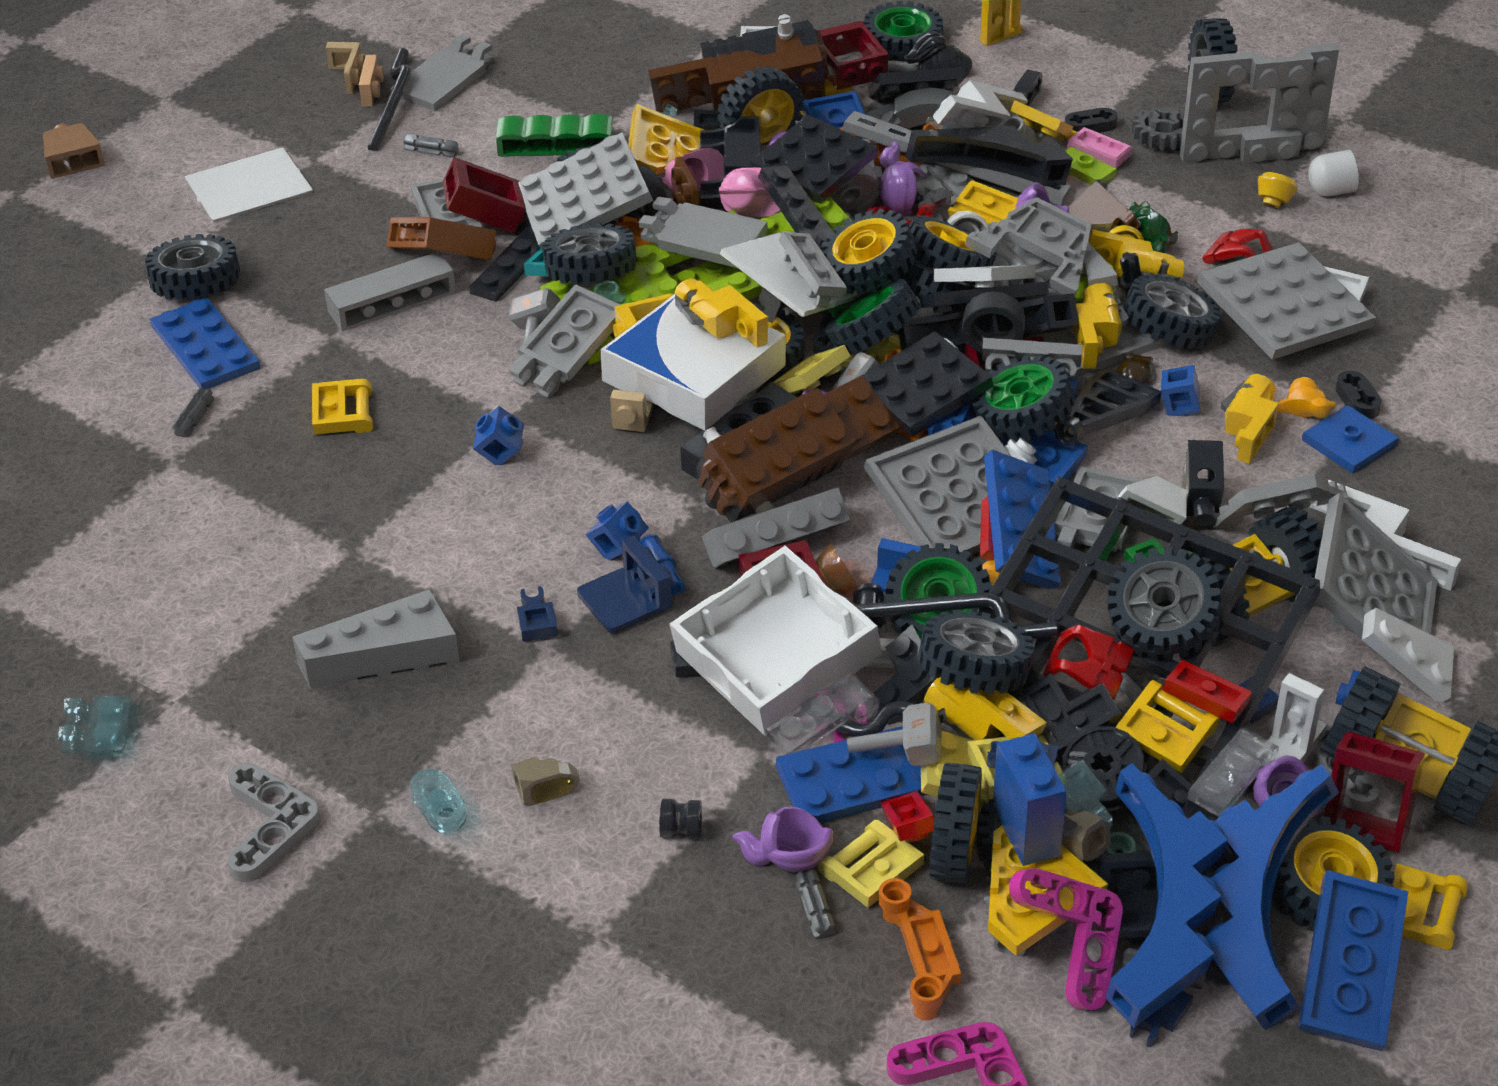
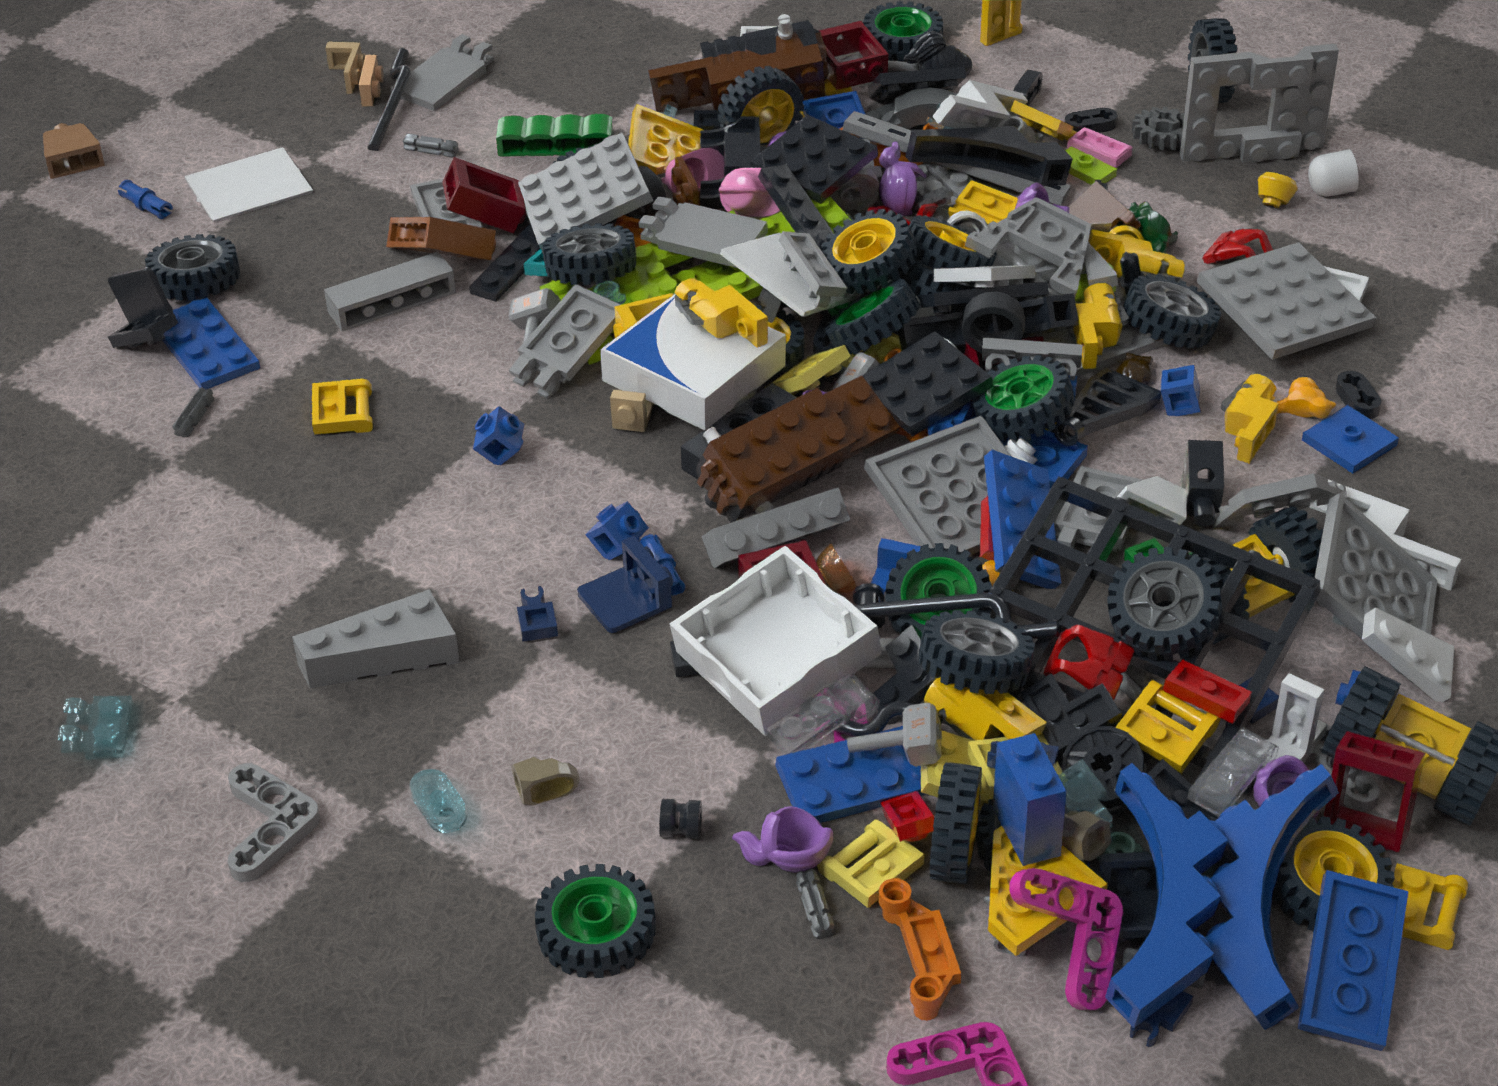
none -> black bracket [108,267,179,349]
none -> blue pin [118,179,173,220]
none -> wheel [535,864,656,978]

